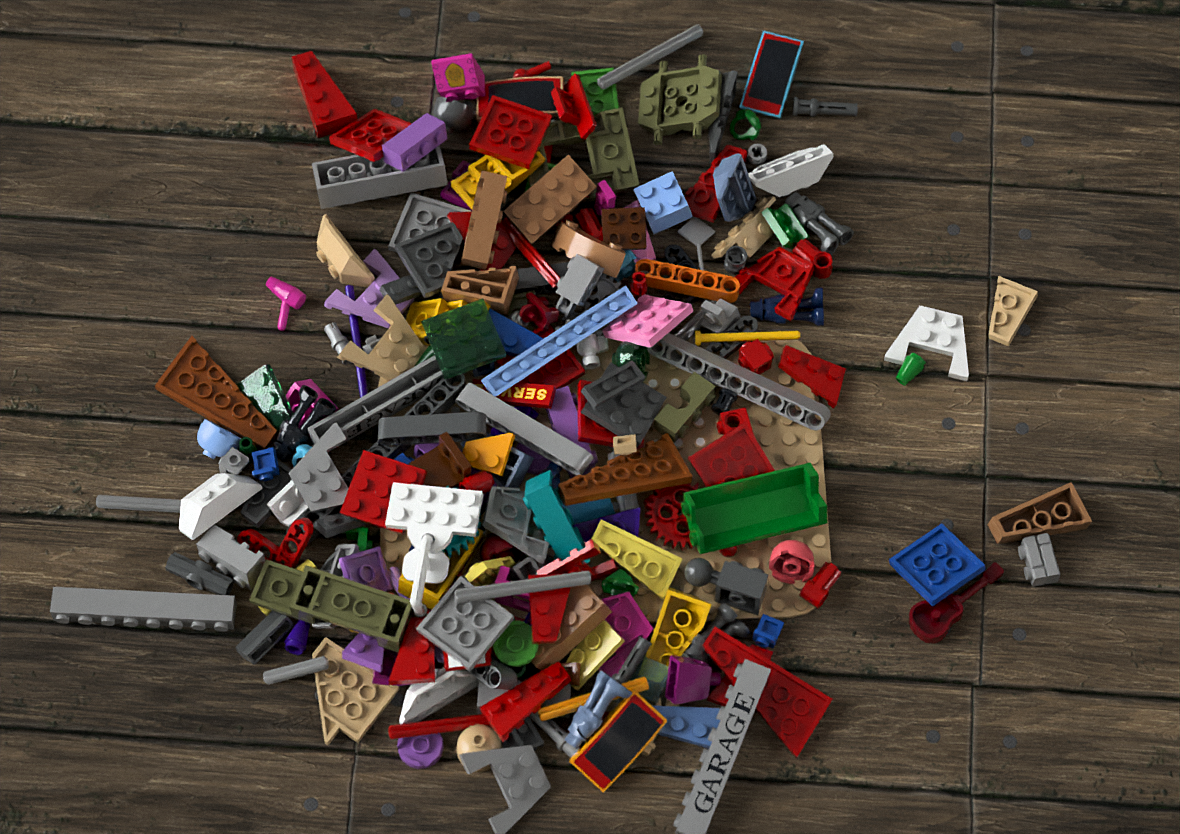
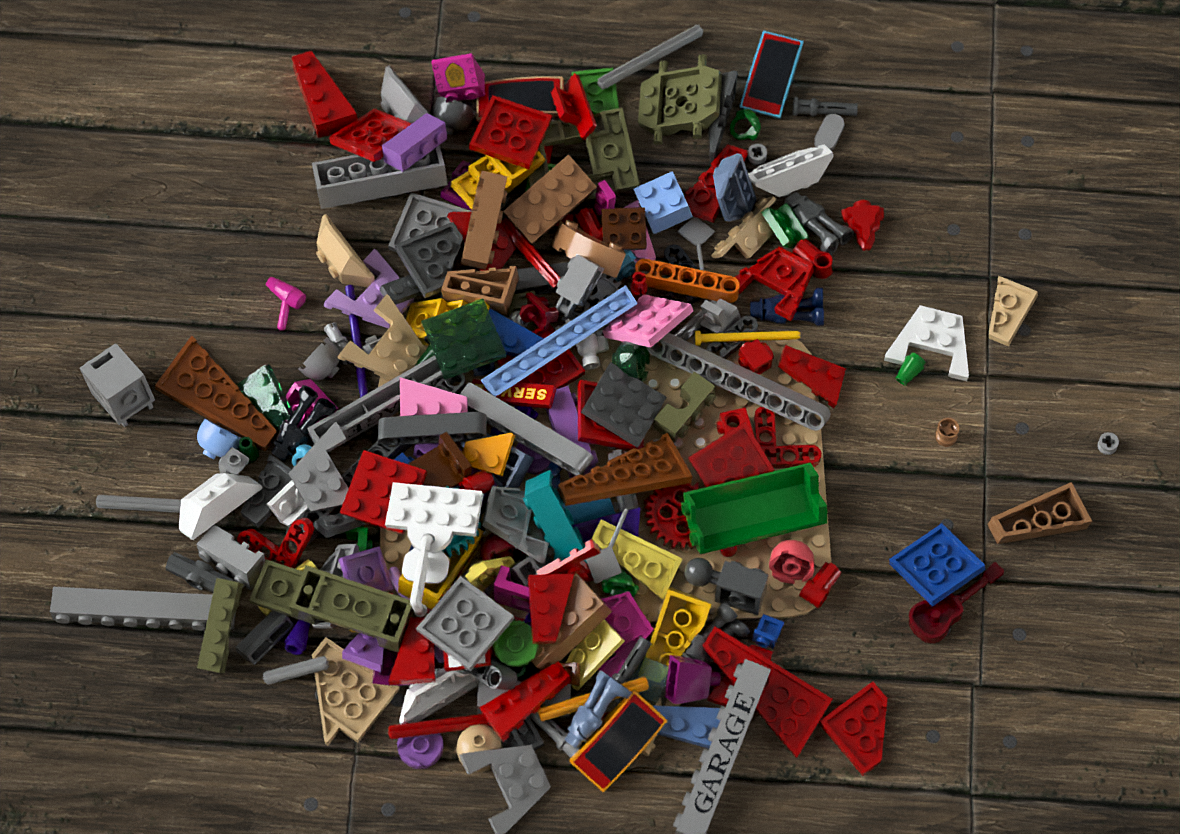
blue bracket [252,447,280,481] -> none
light grey axle [454,571,591,603] -> none
red bar [513,61,552,78] -> none
dark grey plate [581,360,646,408] -> none
tan plate [613,434,637,455] -> none
black bush [711,388,738,416] -> none
dark grey wheel [724,246,747,274] -> none
light grey brick [1018,533,1061,587] -> none
none -> light grey container [80,343,155,427]
none -> olive arch [197,578,243,673]
none -> light grey cylinder [298,337,340,381]
none -> light grey wedge [380,65,430,123]
none -> bright pink wing [400,377,468,416]
none -> light grey piece [586,508,628,584]
none -> red beam [754,406,822,469]
none -> light grey tile [814,114,844,151]
none -> red plate [819,681,888,776]
none -> red rock [841,200,884,251]
none -> medium nougat wheel [935,418,960,447]
none -> light grey bush [1097,432,1119,455]

